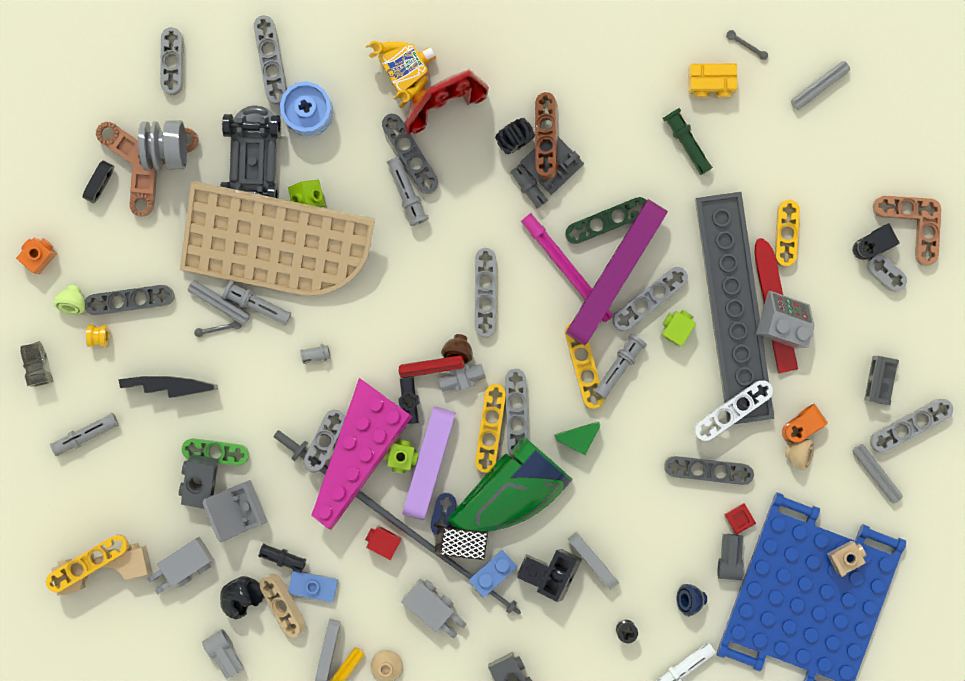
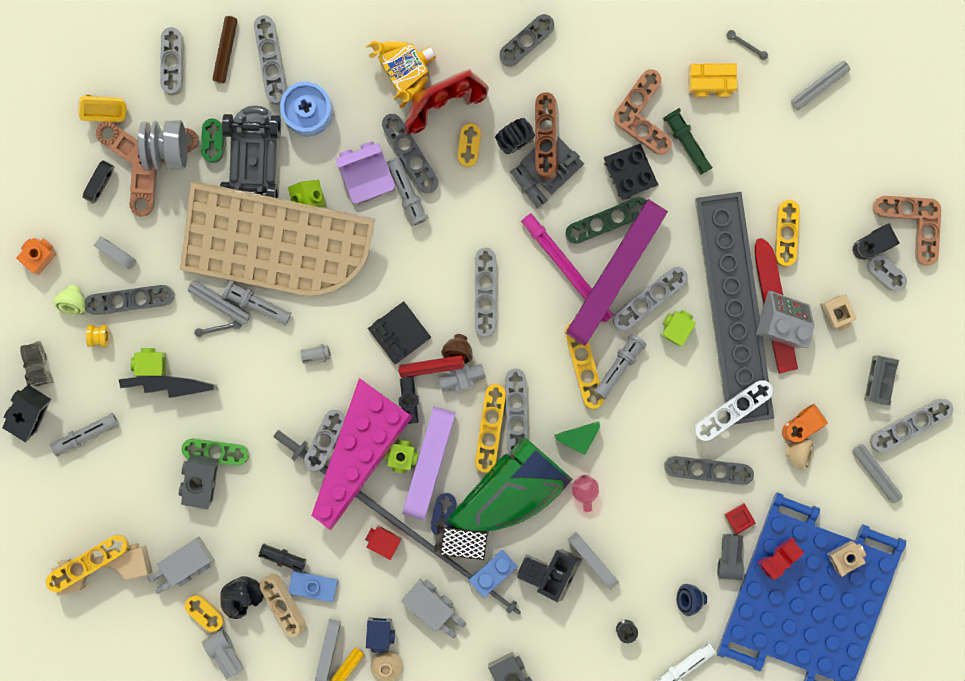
light grey bracket [203,480,268,542] -> none
none -> black brick [2,385,51,443]
none -> yellow piece [78,94,127,122]
none -> light grey beam [94,236,136,270]
none -> lime brick [130,348,166,376]
none -> yellow beam [185,594,224,632]
none -> green beam [201,118,224,163]
none -> reddish brown axle [212,16,237,83]
none -> lavender bracket [335,142,395,204]
none -> dark blue brick [366,617,395,653]
none -> black hinge [367,301,431,365]
none -> yellow beam [458,123,481,168]
none -> dark grey beam [500,14,554,67]
none -> clear pink piece [572,475,599,512]
none -> black hinge [604,144,659,200]
none -> nougat beam [613,69,672,155]
none -> red leg [756,537,804,580]
none -> tan brick [820,294,857,331]

